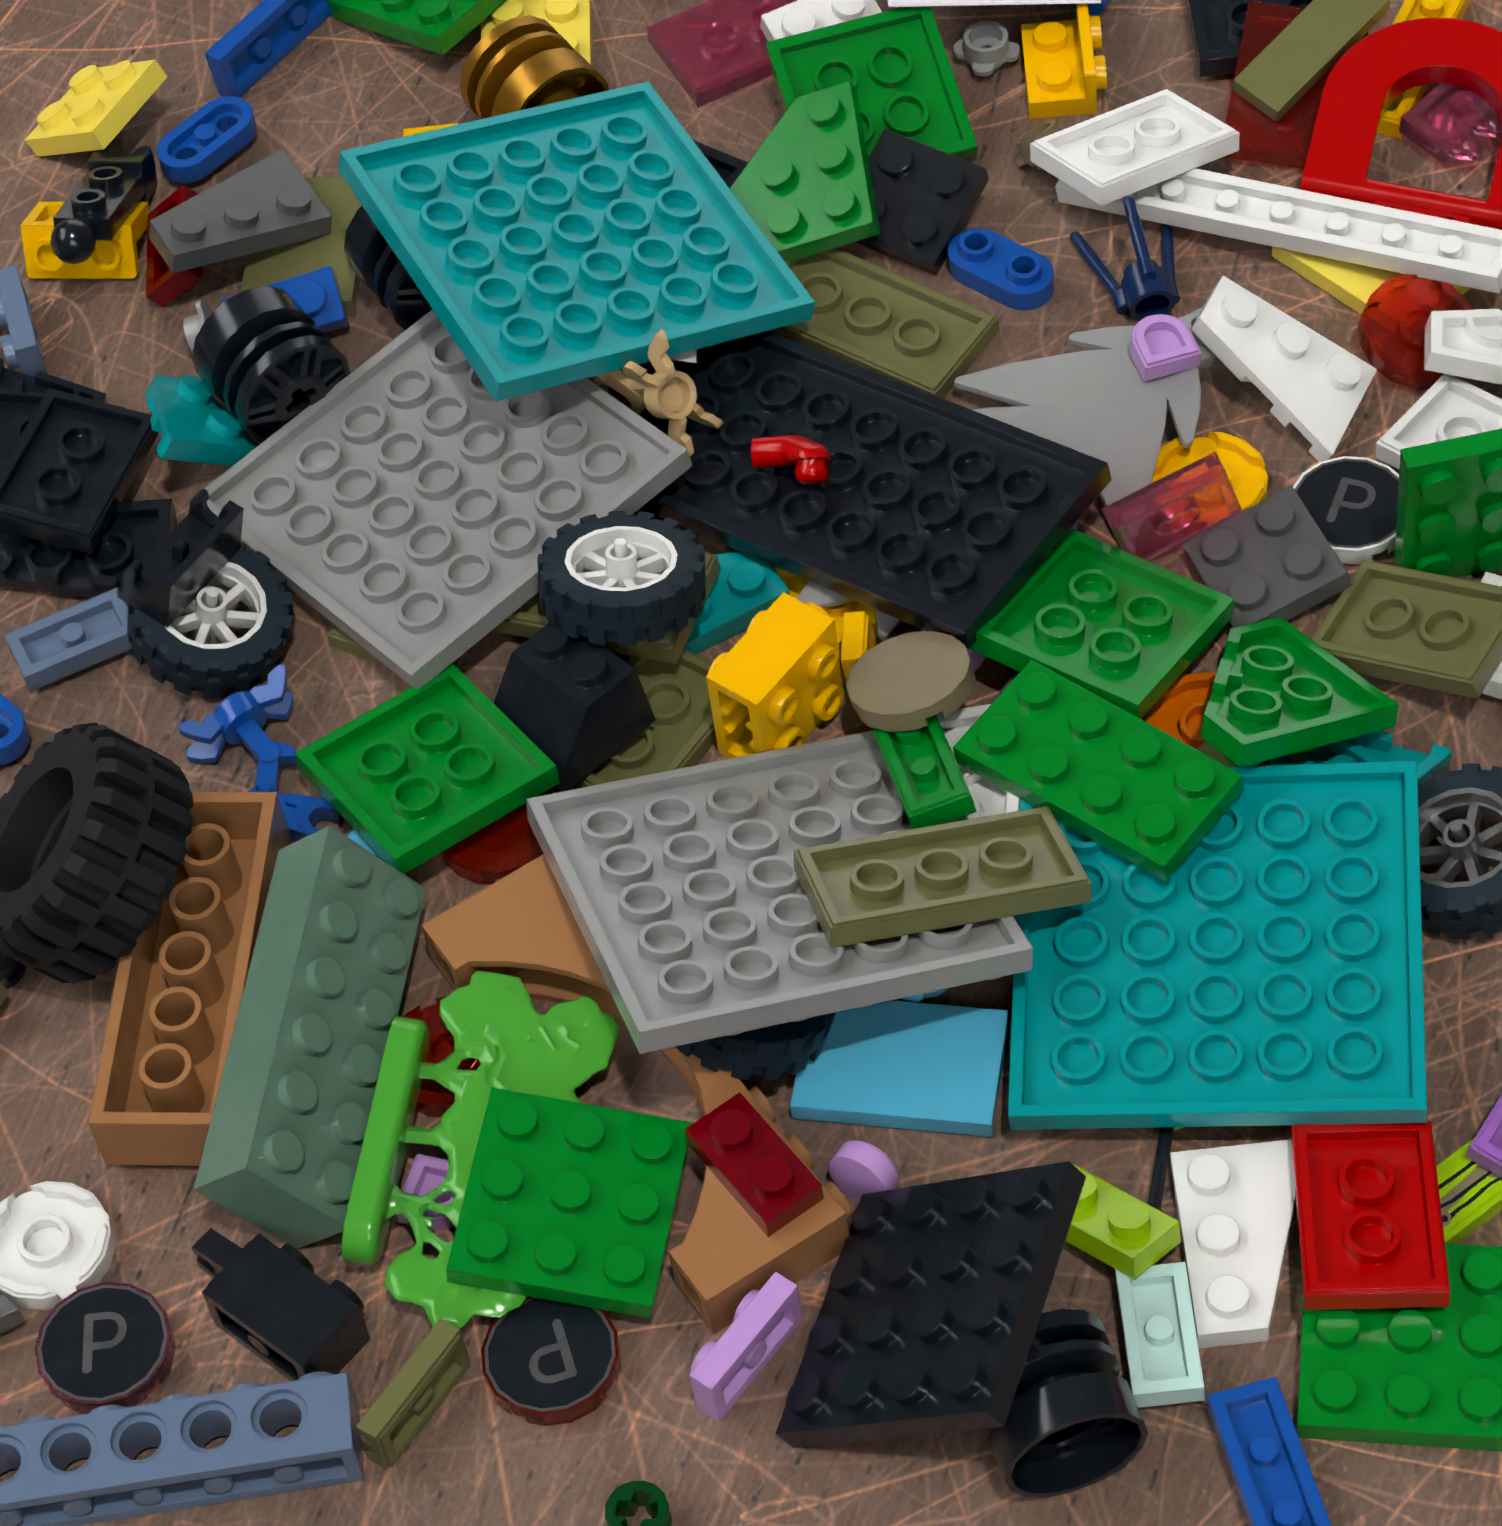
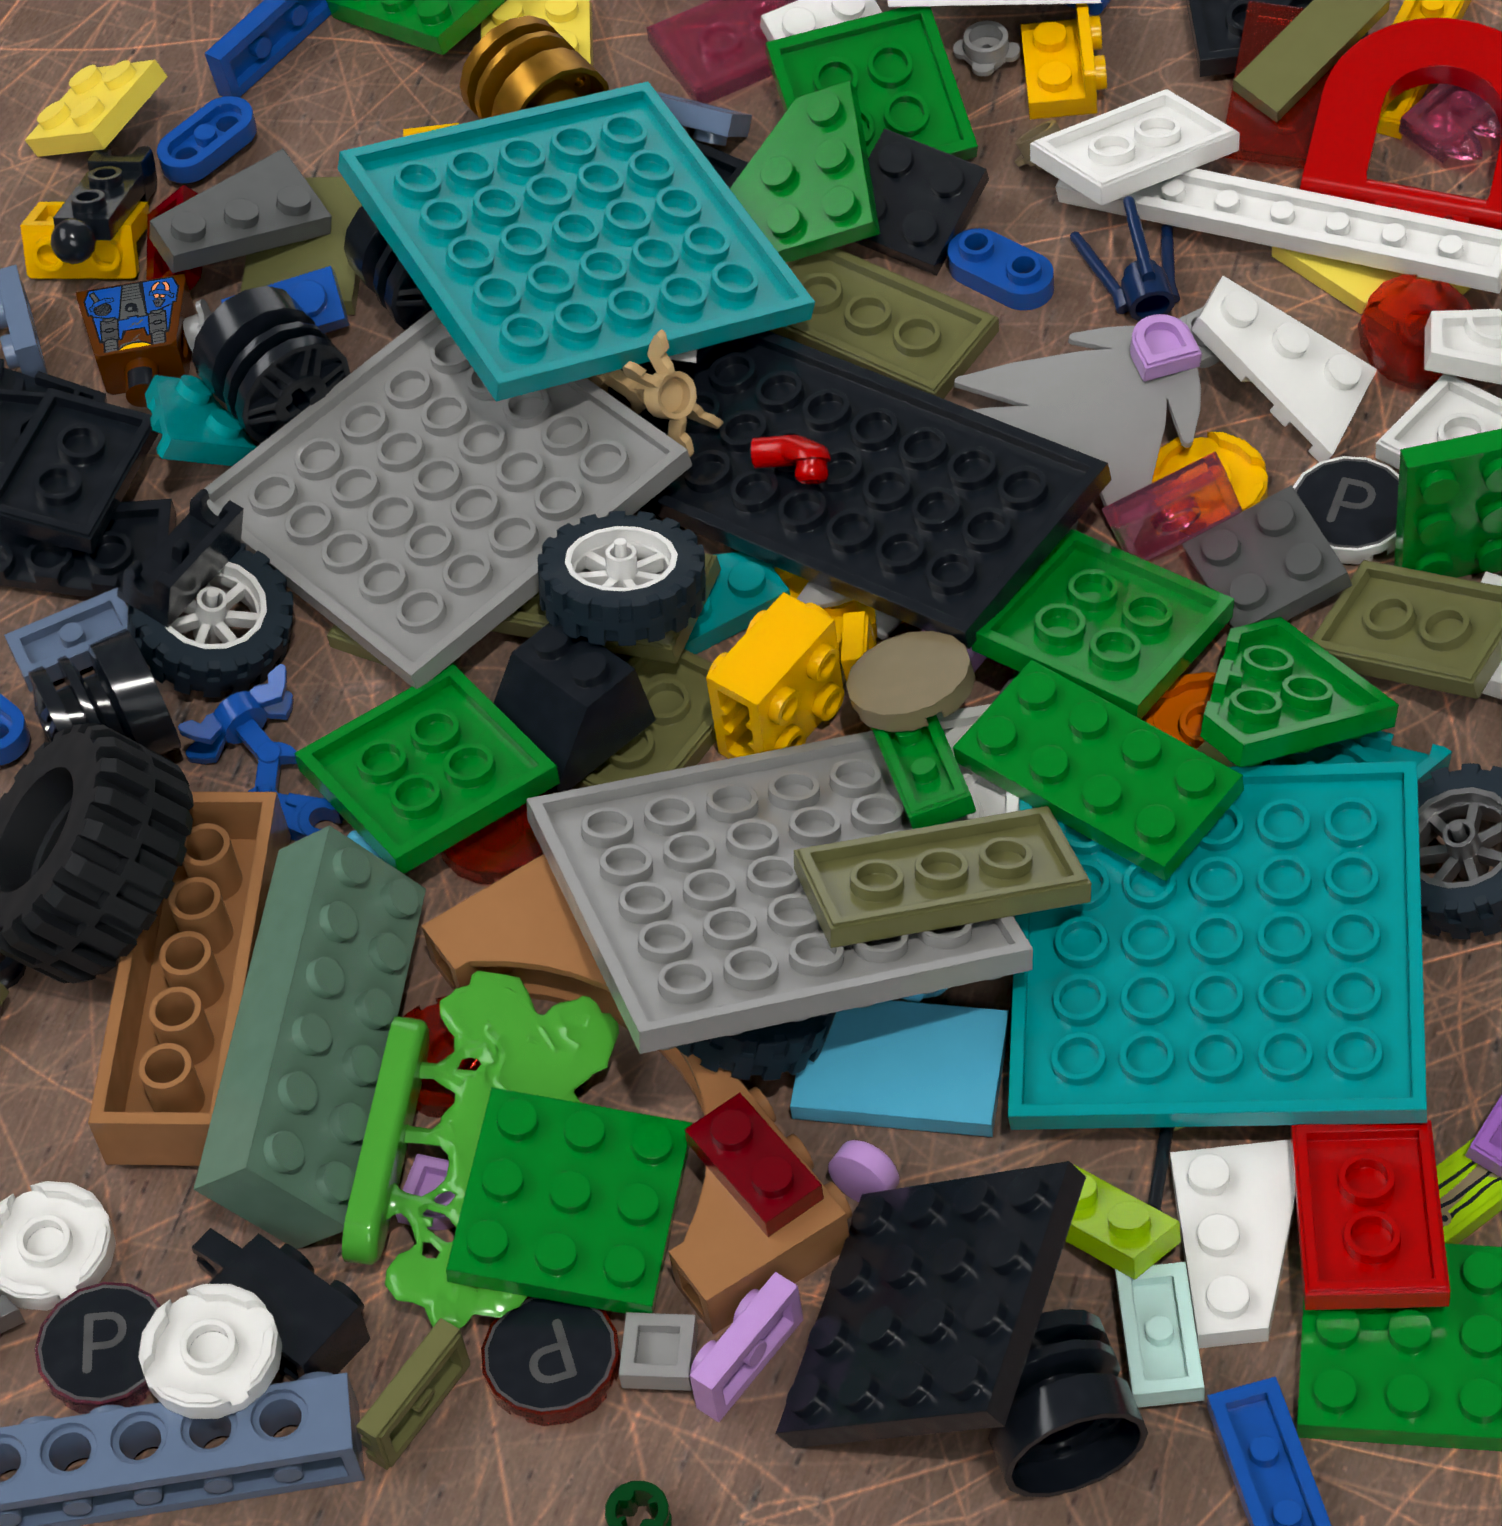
none -> black wheel [28,628,181,756]
none -> torso [76,274,196,408]
none -> white tile [138,1284,282,1419]
none -> light grey plate [619,1312,698,1391]
none -> sand blue plate [656,91,752,146]

